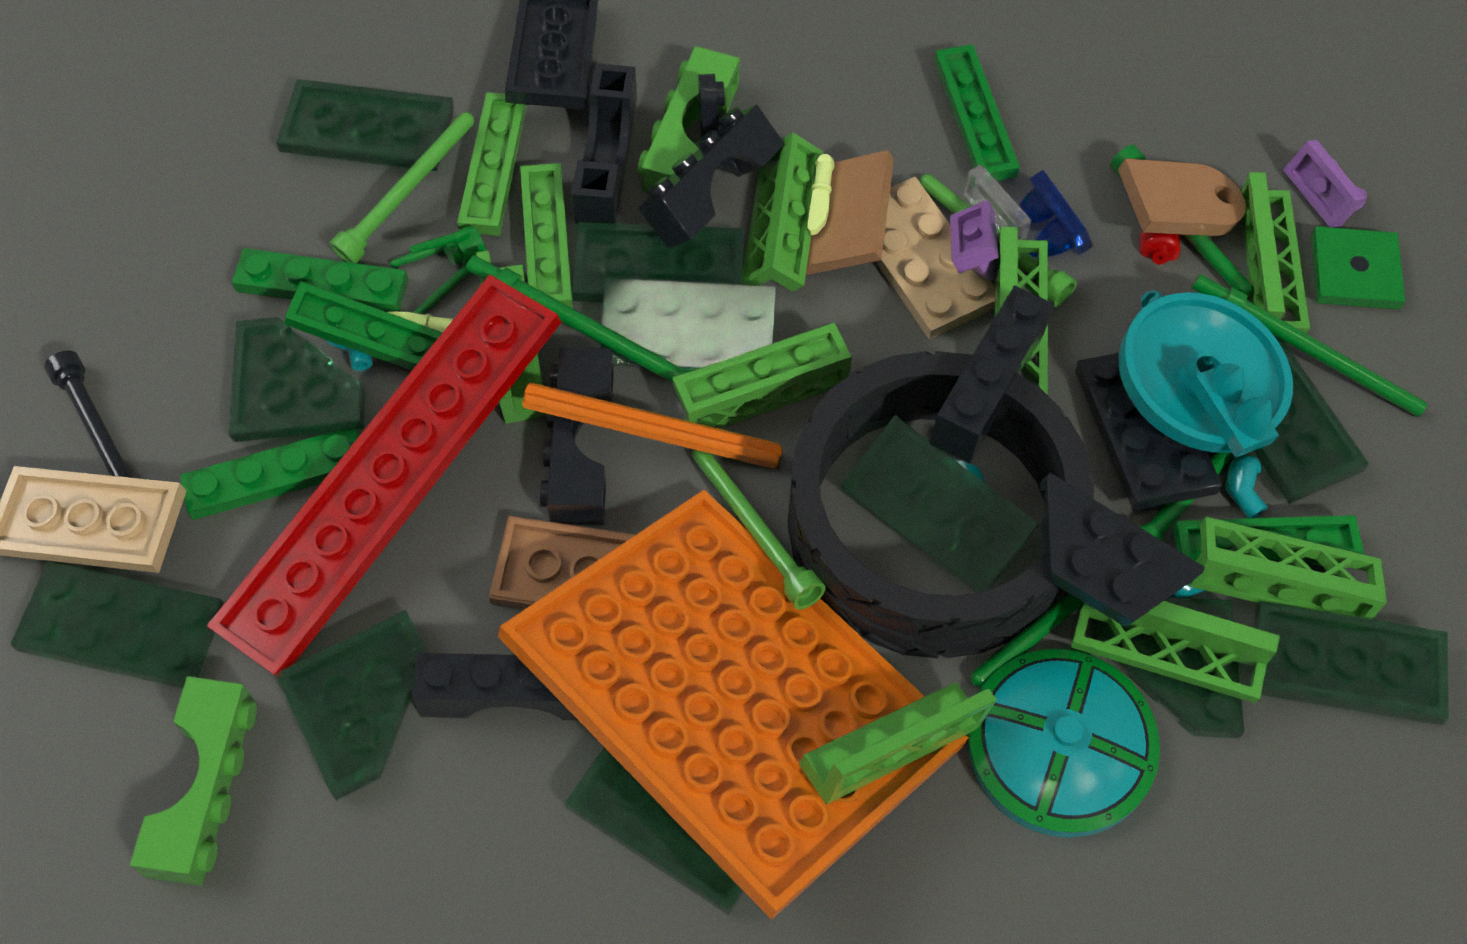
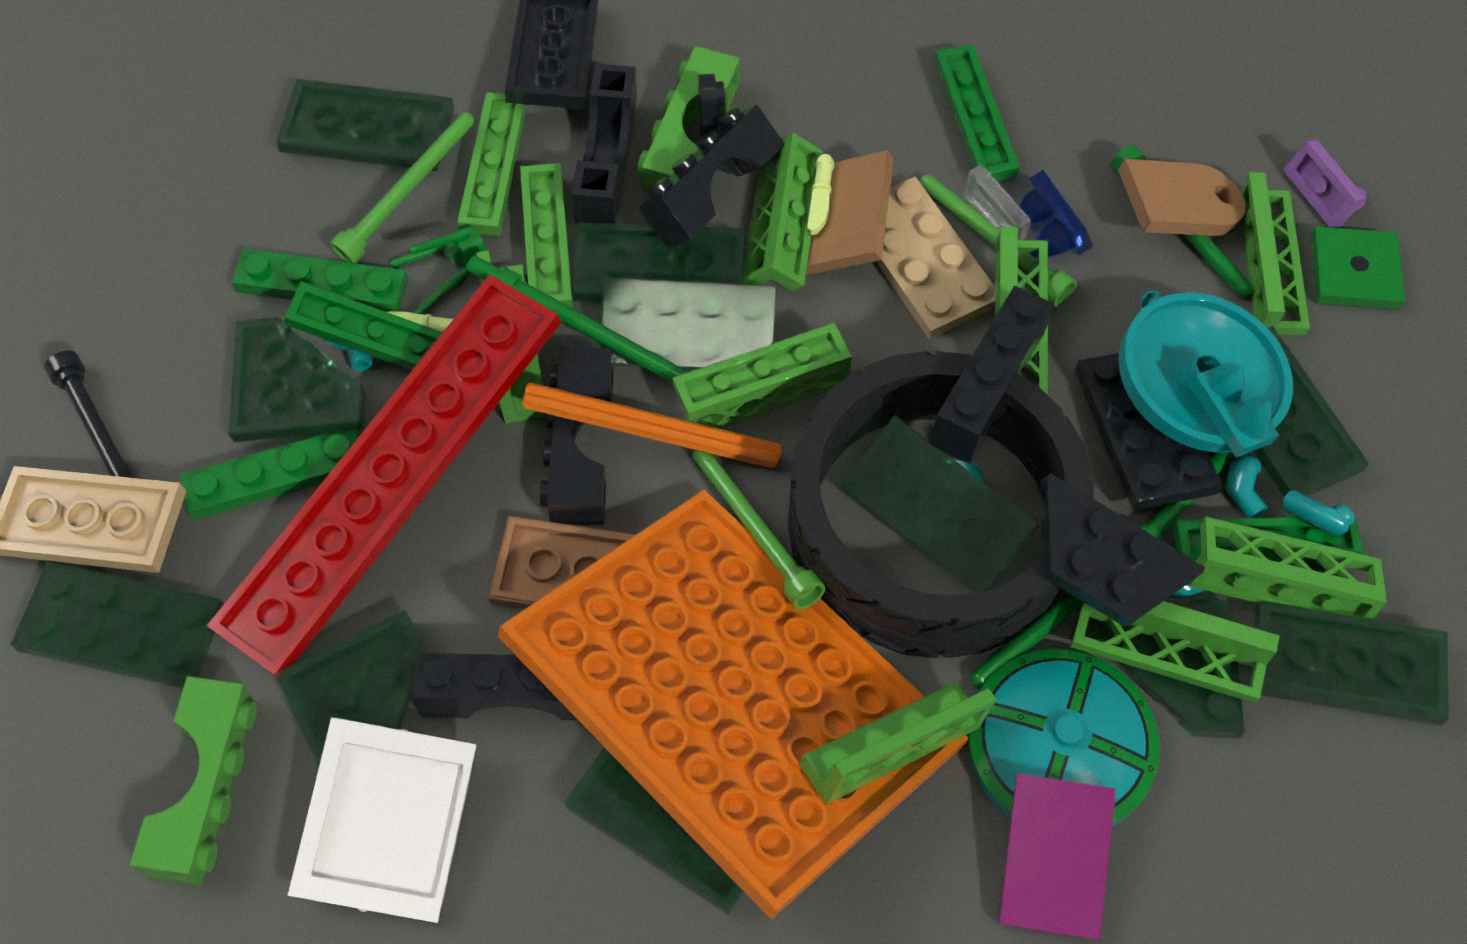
medium lavender tile [950,200,999,280] -> none
red piece [1139,231,1181,265] -> none
green bar [1191,274,1428,417] -> none
none -> white piece [288,717,477,923]
none -> magenta tile [997,773,1116,940]
none -> teal arm [1282,490,1355,535]

